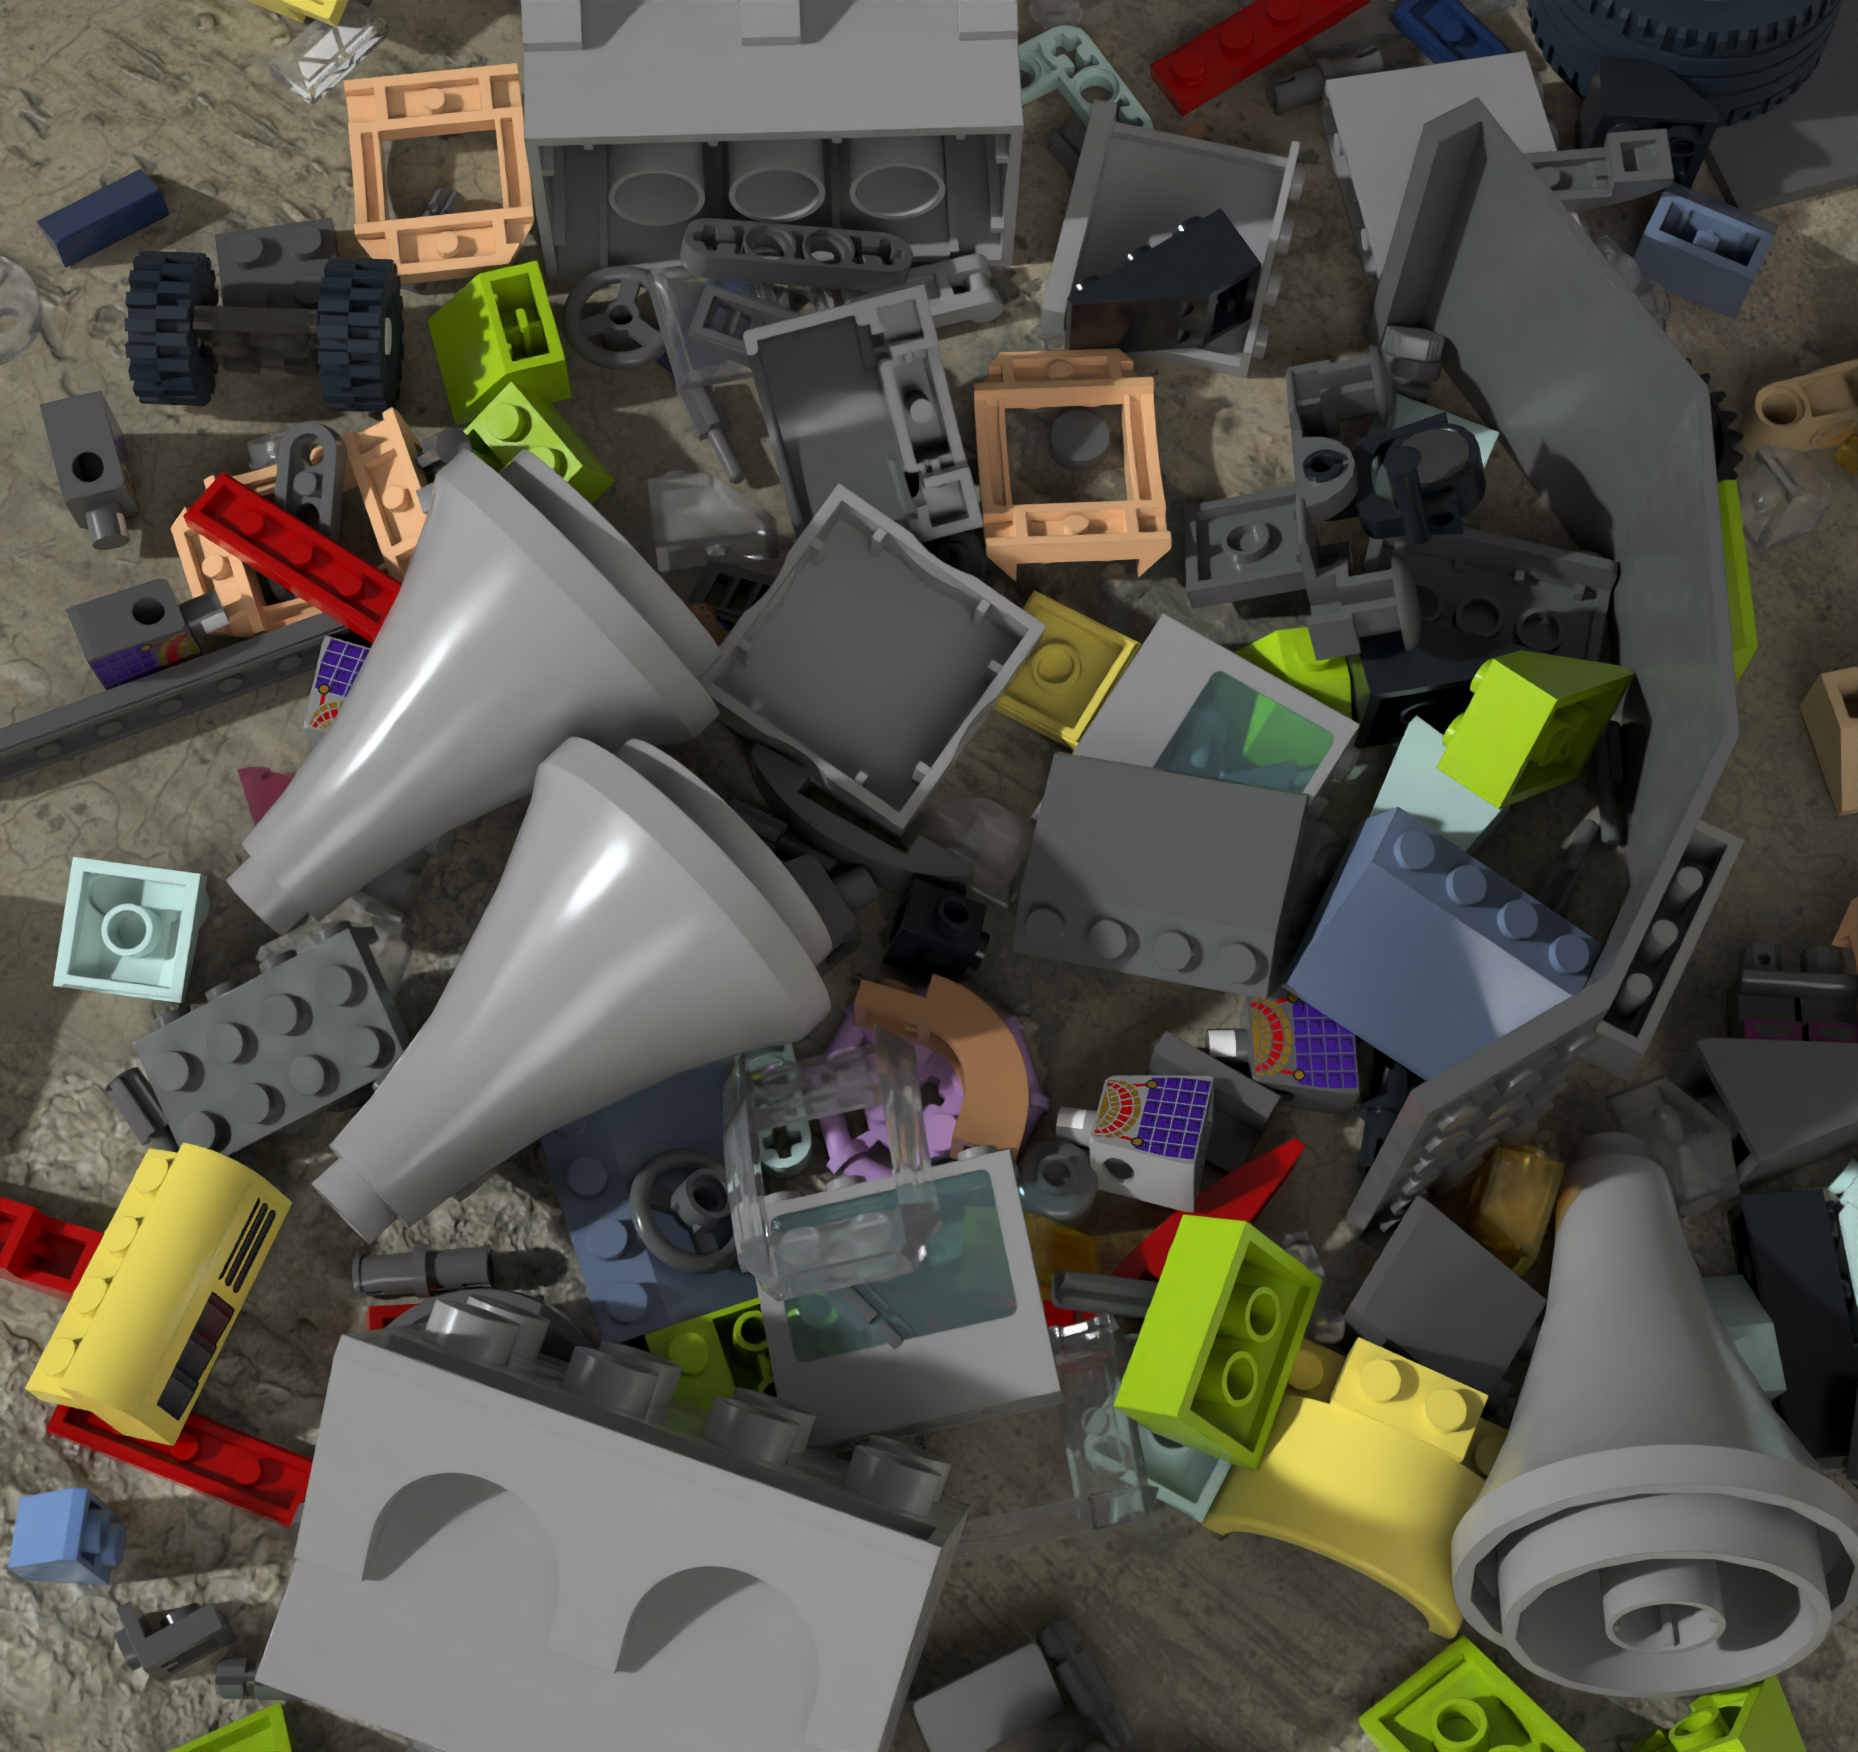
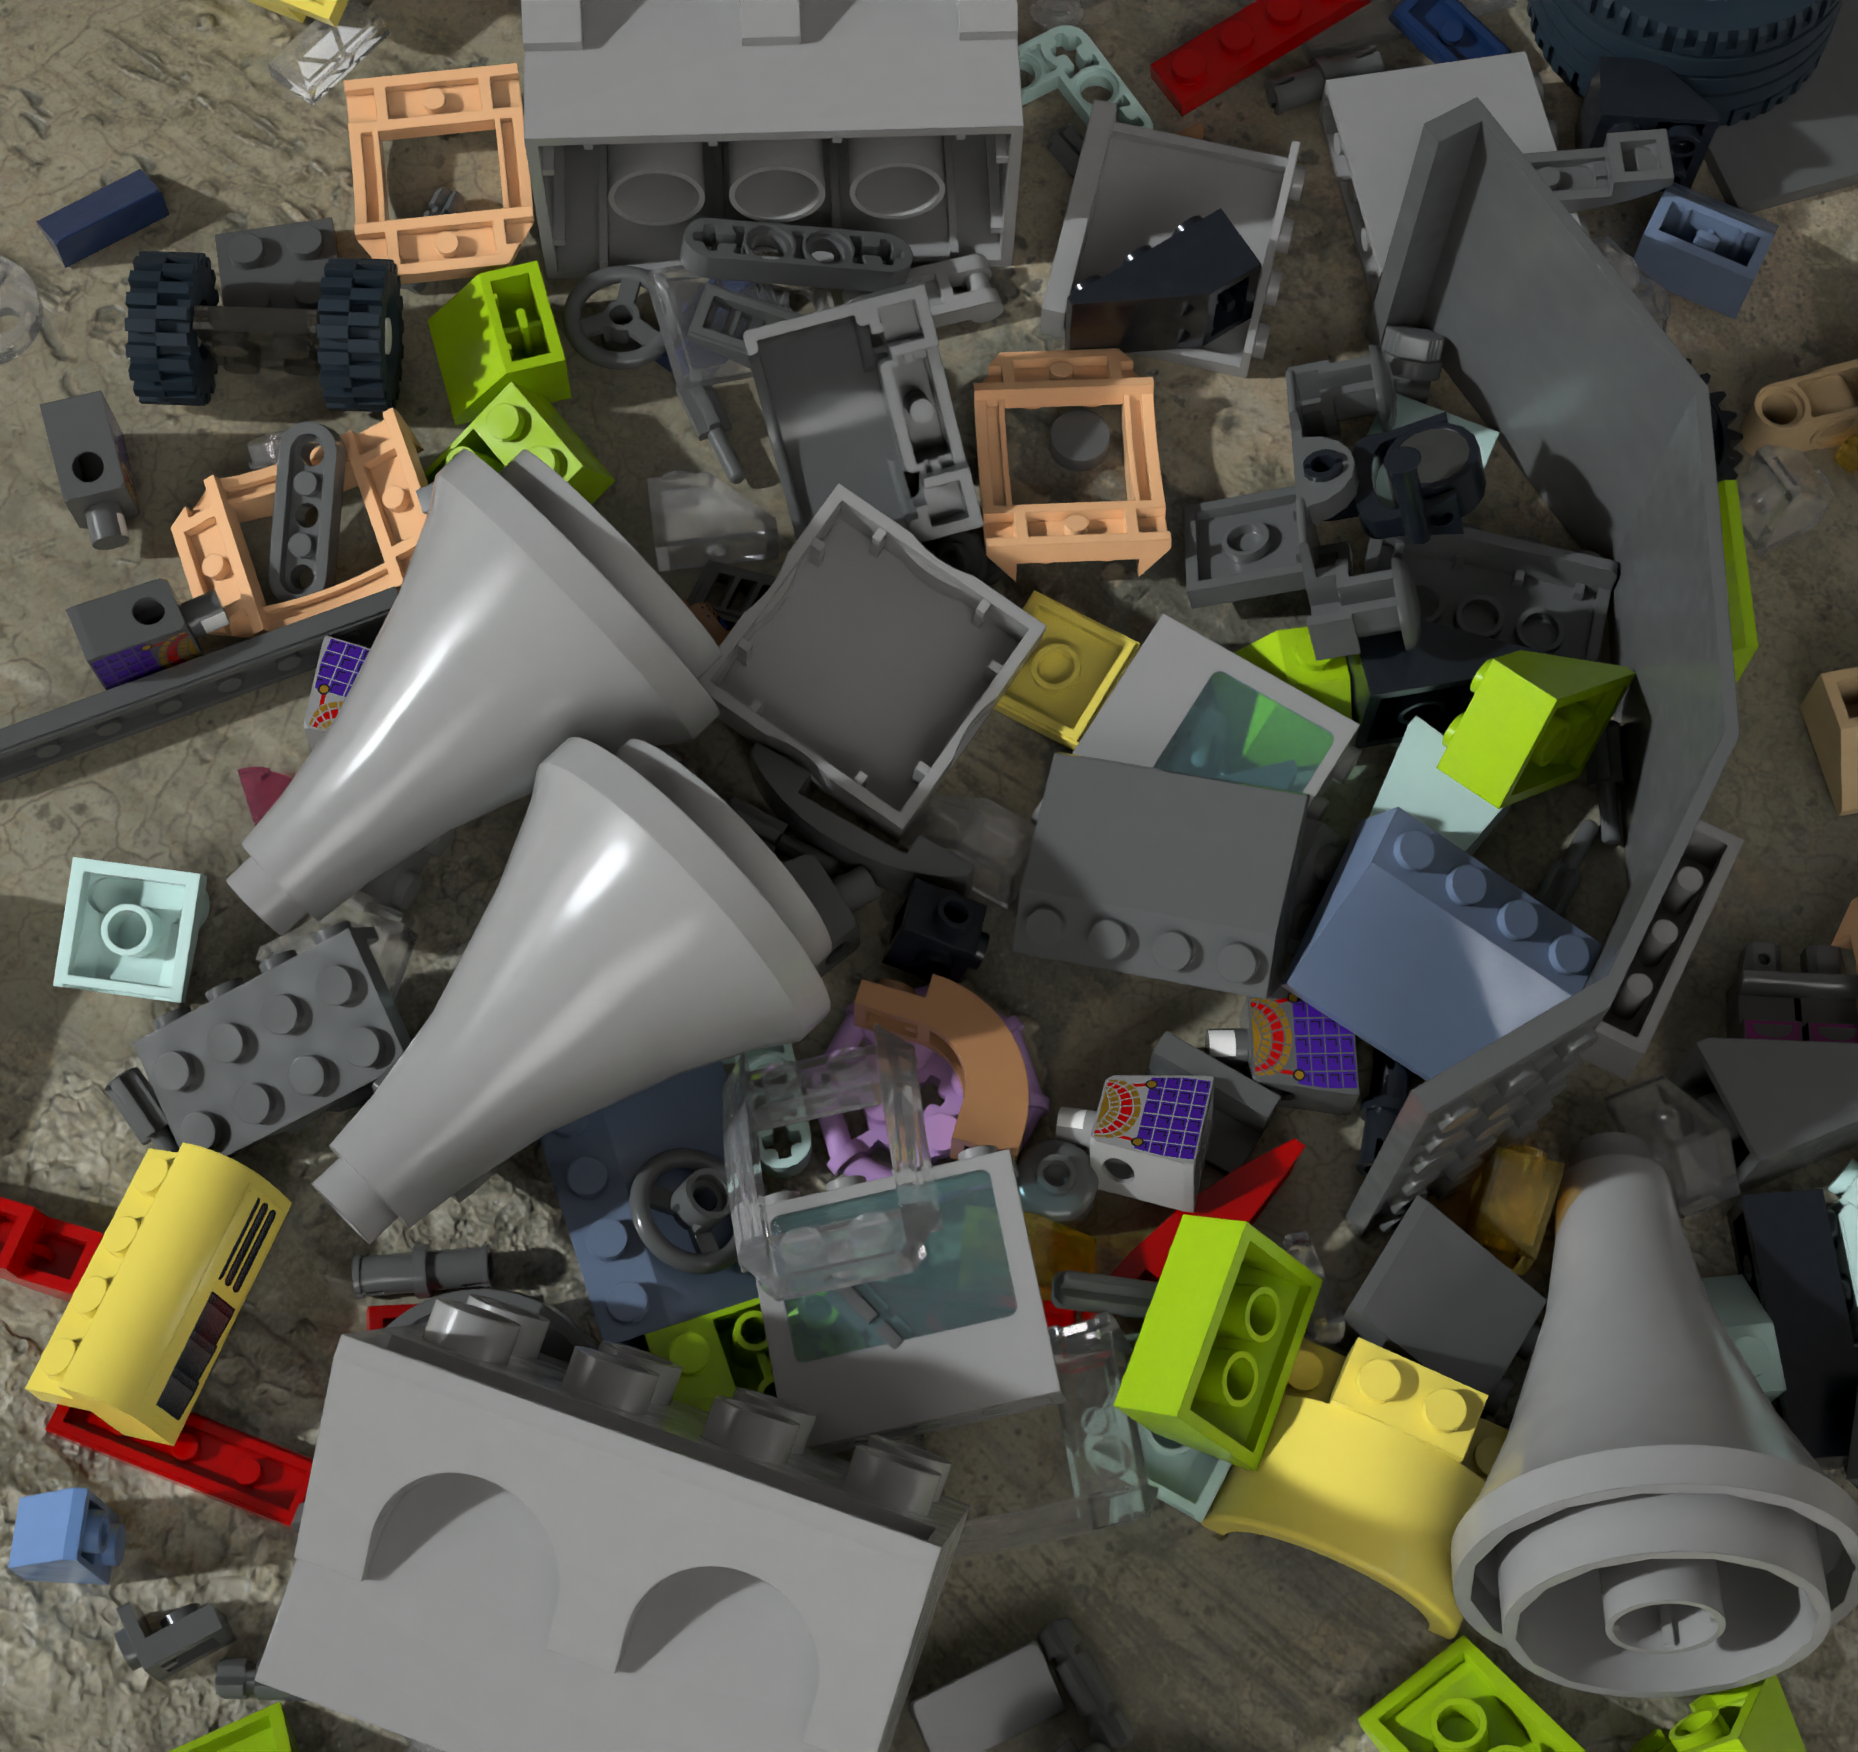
red tile [183,471,402,643] -> none
dark grey axle [415,428,471,475] -> none

